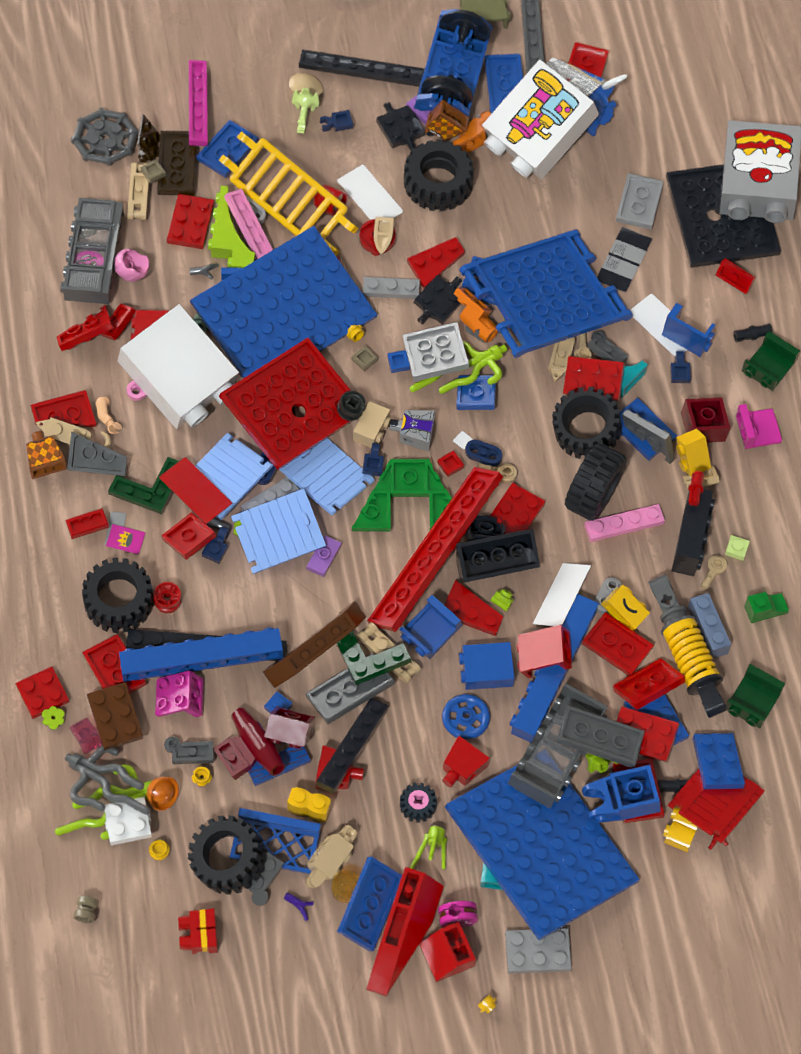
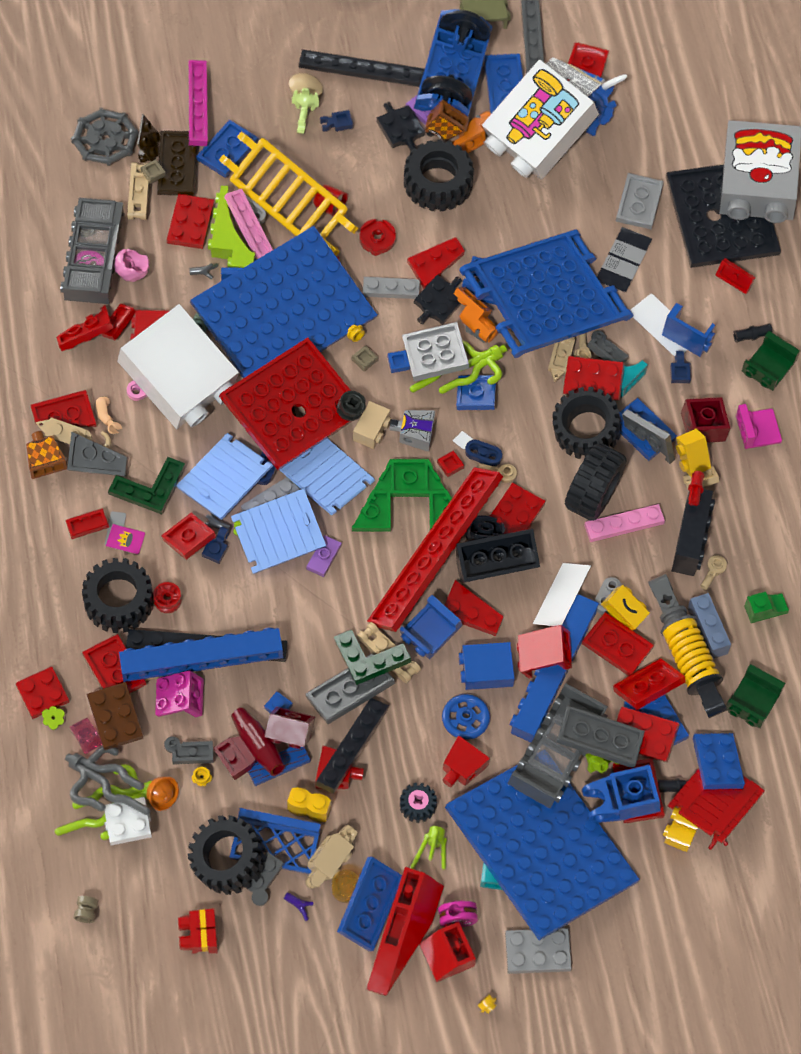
yellow plate [149,840,170,861] -> none
red sticker [159,457,232,524] -> none
reddish brown slope [263,601,366,688] -> none
white sticker [337,165,403,220] -> none
dark blue plate [362,443,384,476] -> none
tan plate [374,217,395,254] -> none
lime plate [490,588,514,612] -> none
yellowish green plate [725,535,750,561] -> none

